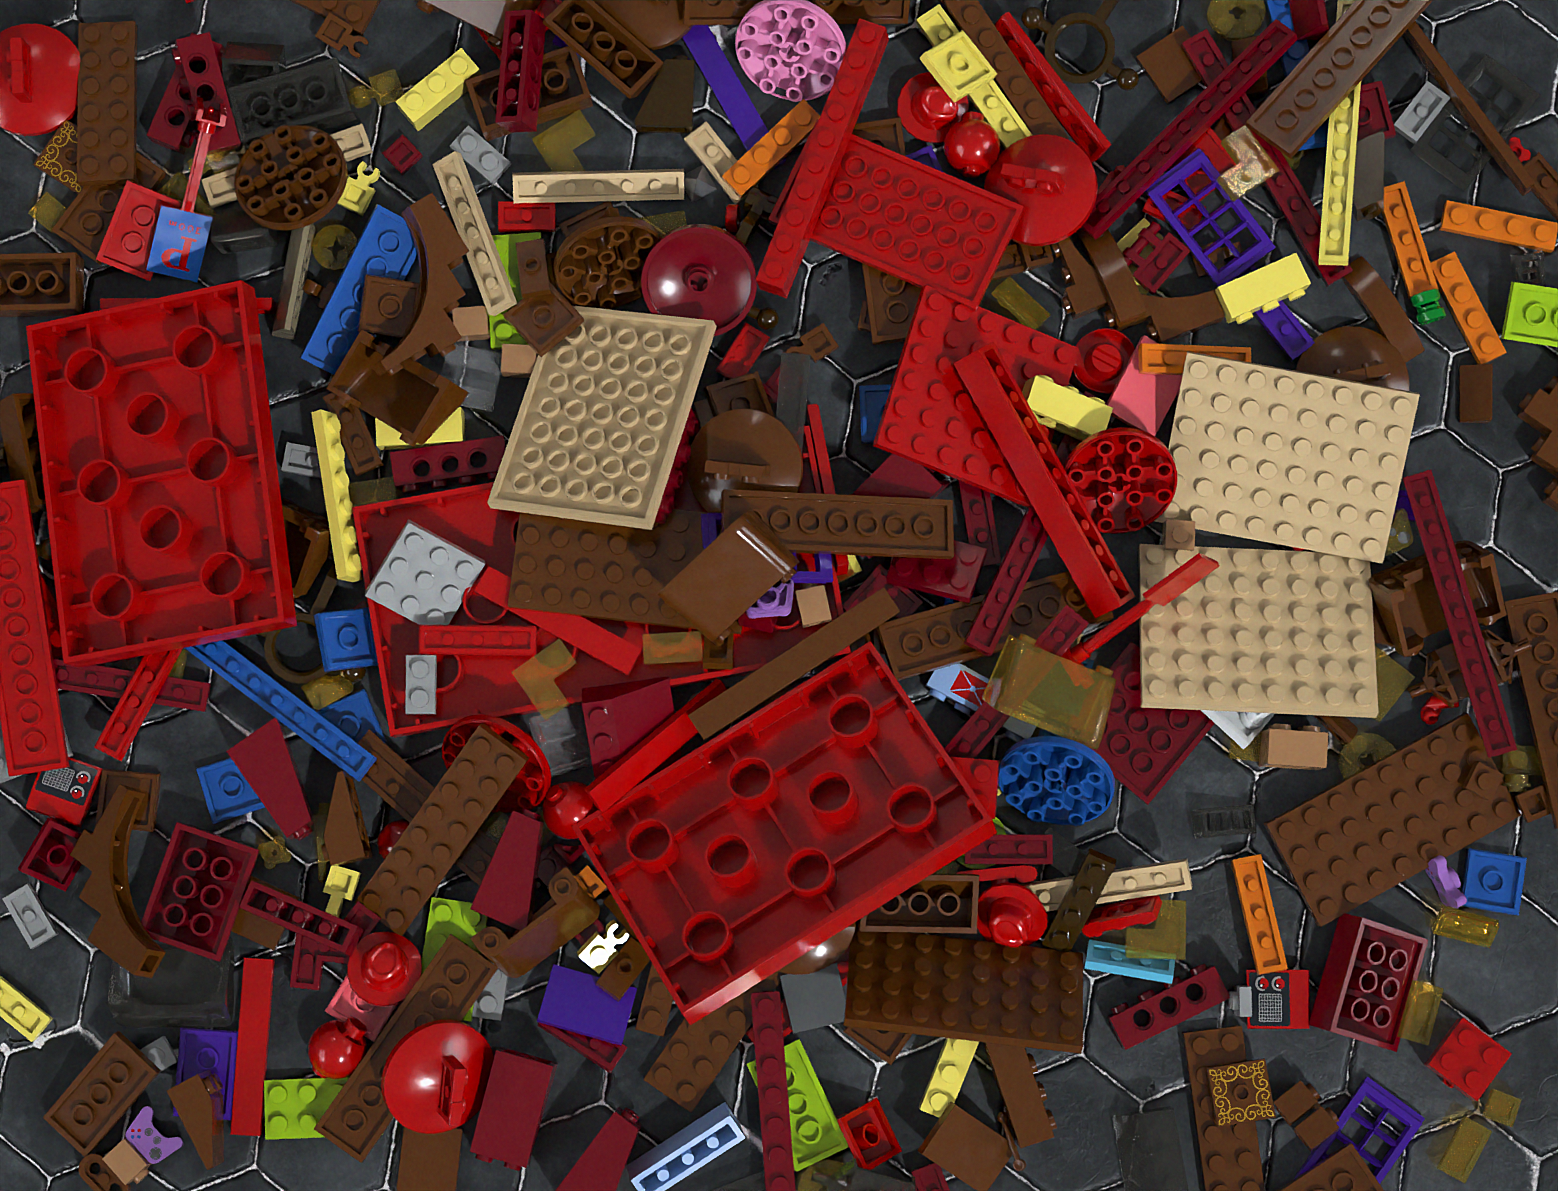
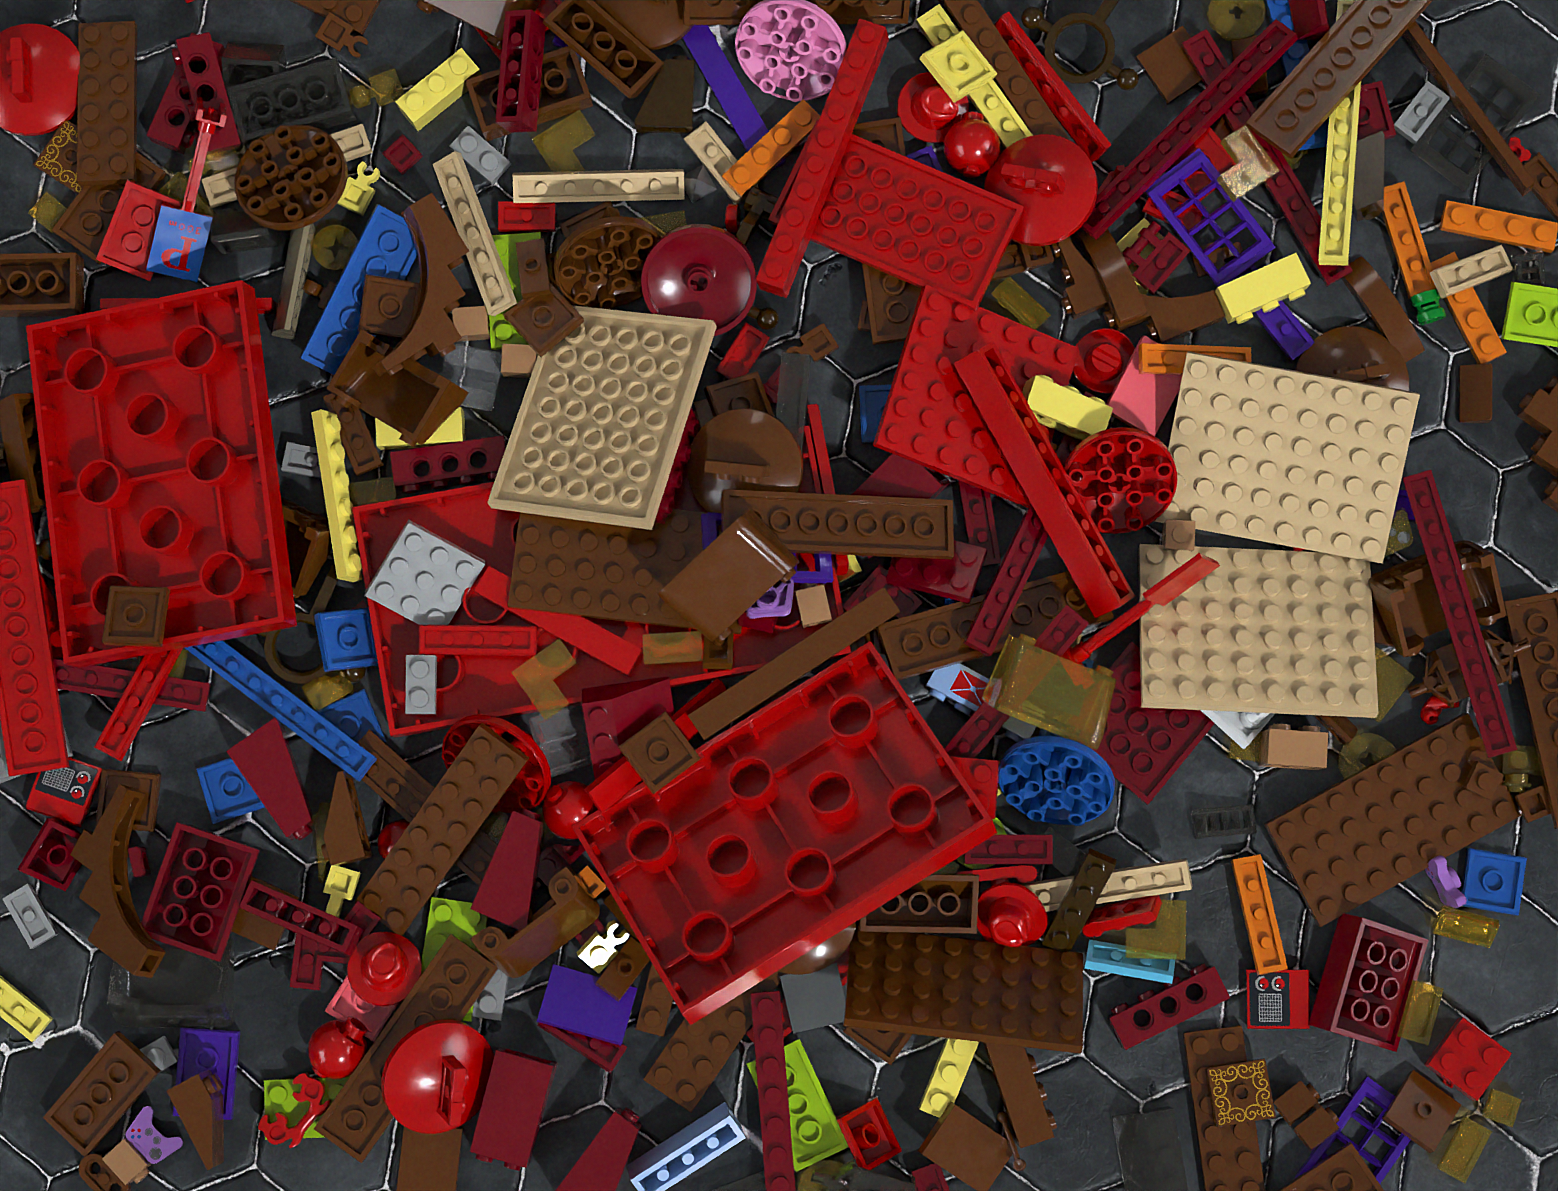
red tile [230,958,275,1136] -> none
clear yellow plate [258,836,292,870] -> none
light grey plate [1228,985,1252,1017] -> none
none -> reddish brown plate [102,586,170,647]
none -> dark red tile [128,847,151,877]
none -> red helmet [258,1073,331,1148]
none -> reddish brown plate [618,711,701,794]
none -> reddish brown plate [1382,1070,1461,1153]
none -> tan tile [1430,244,1514,299]

